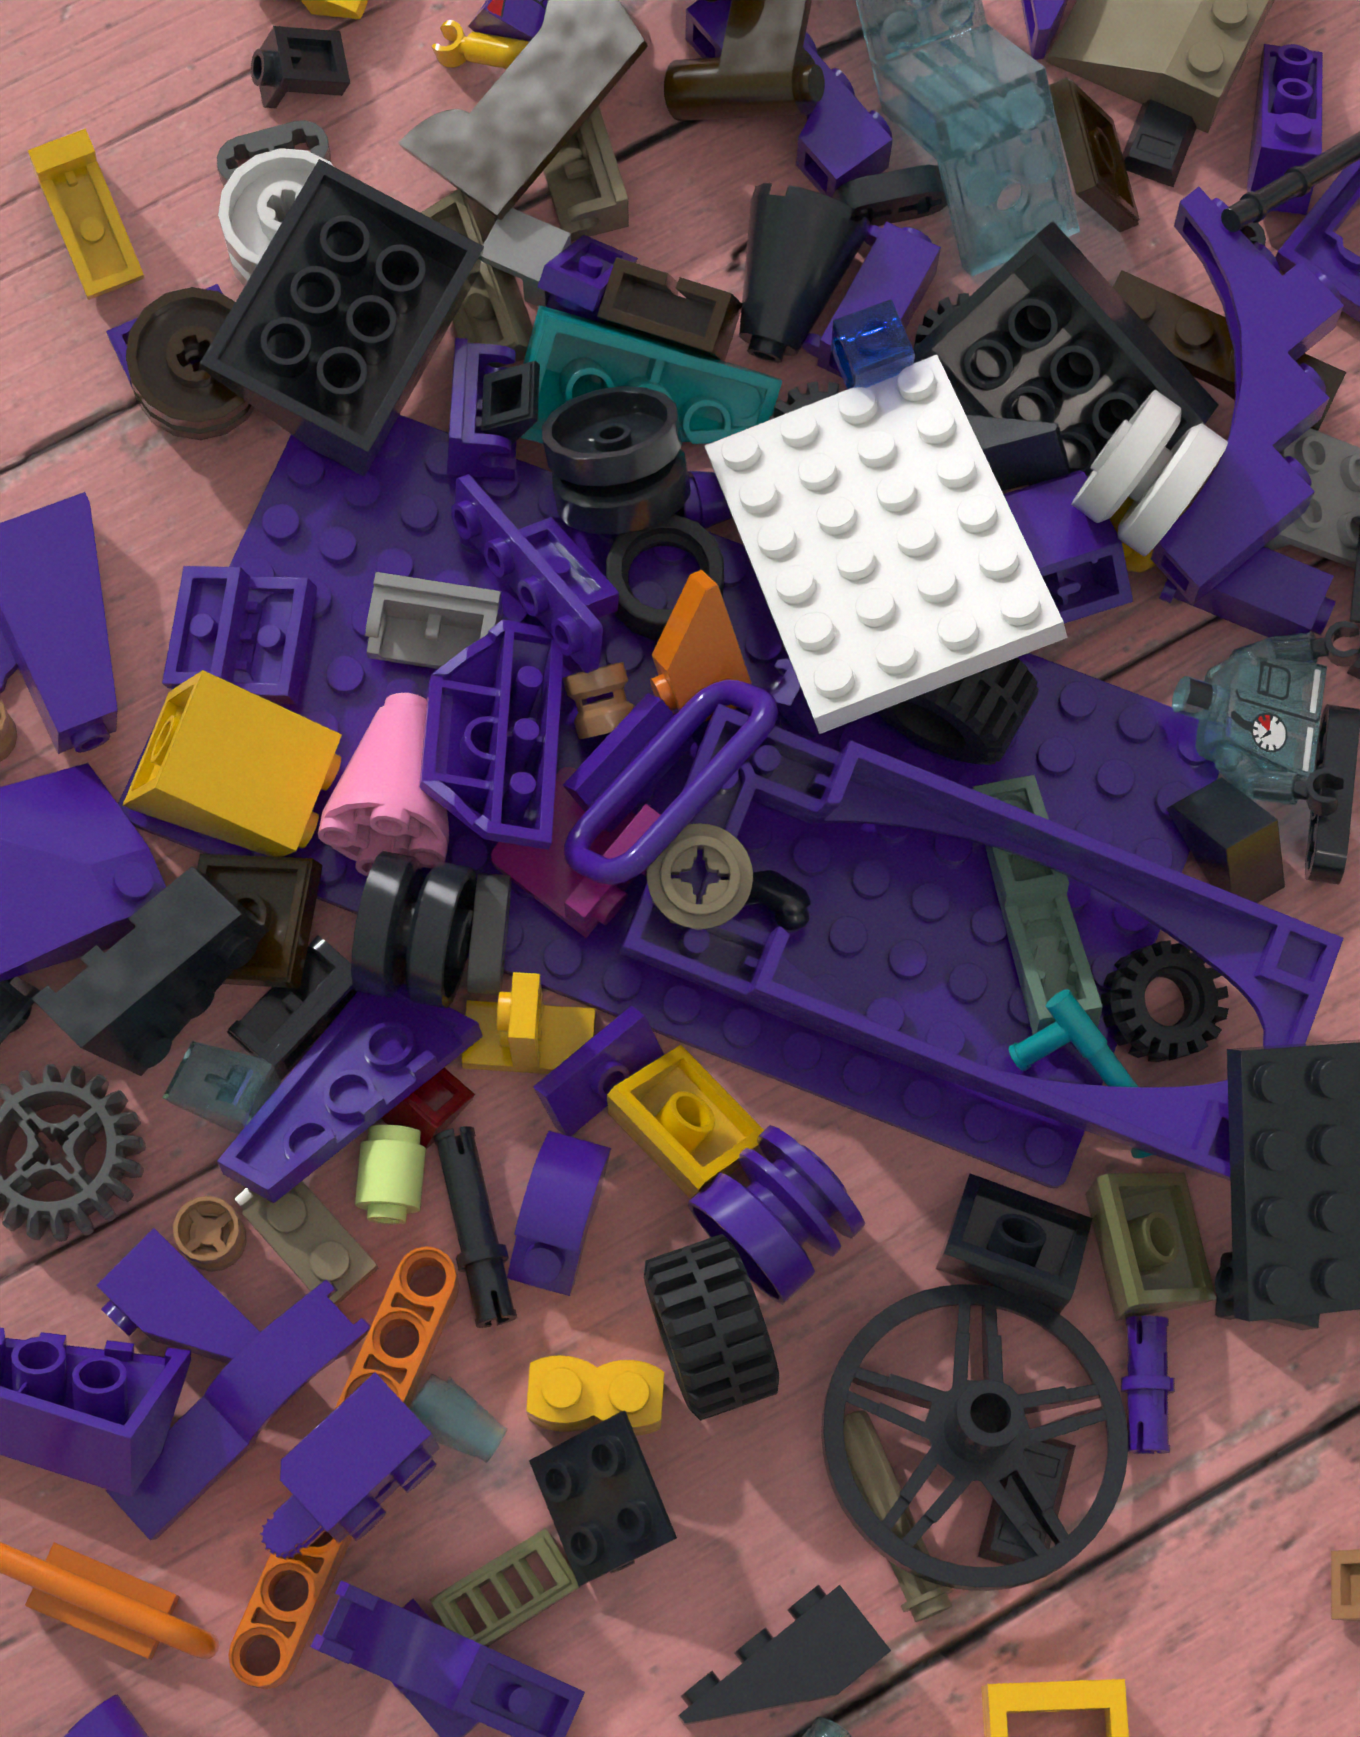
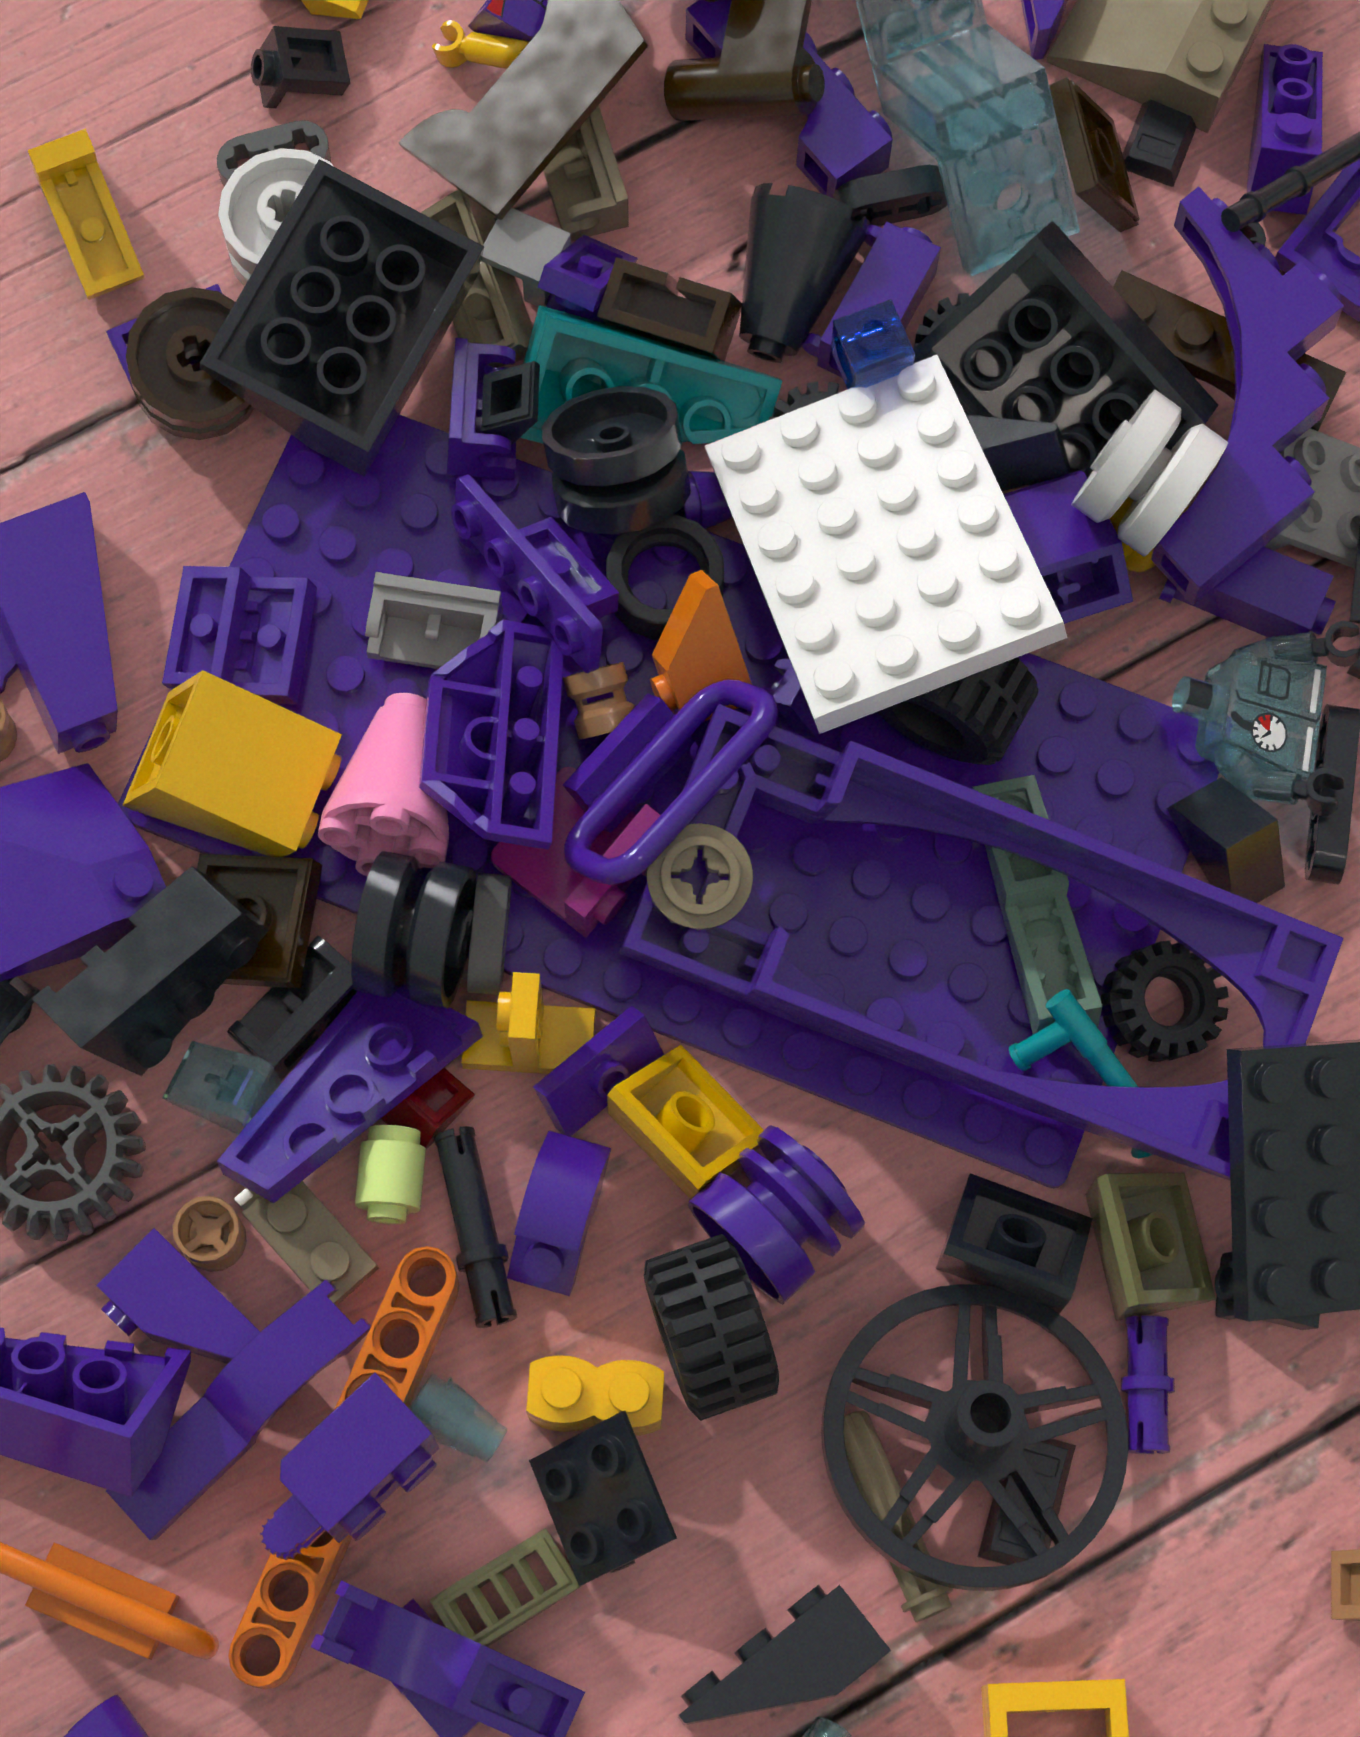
black arm [720,870,811,930] -> none

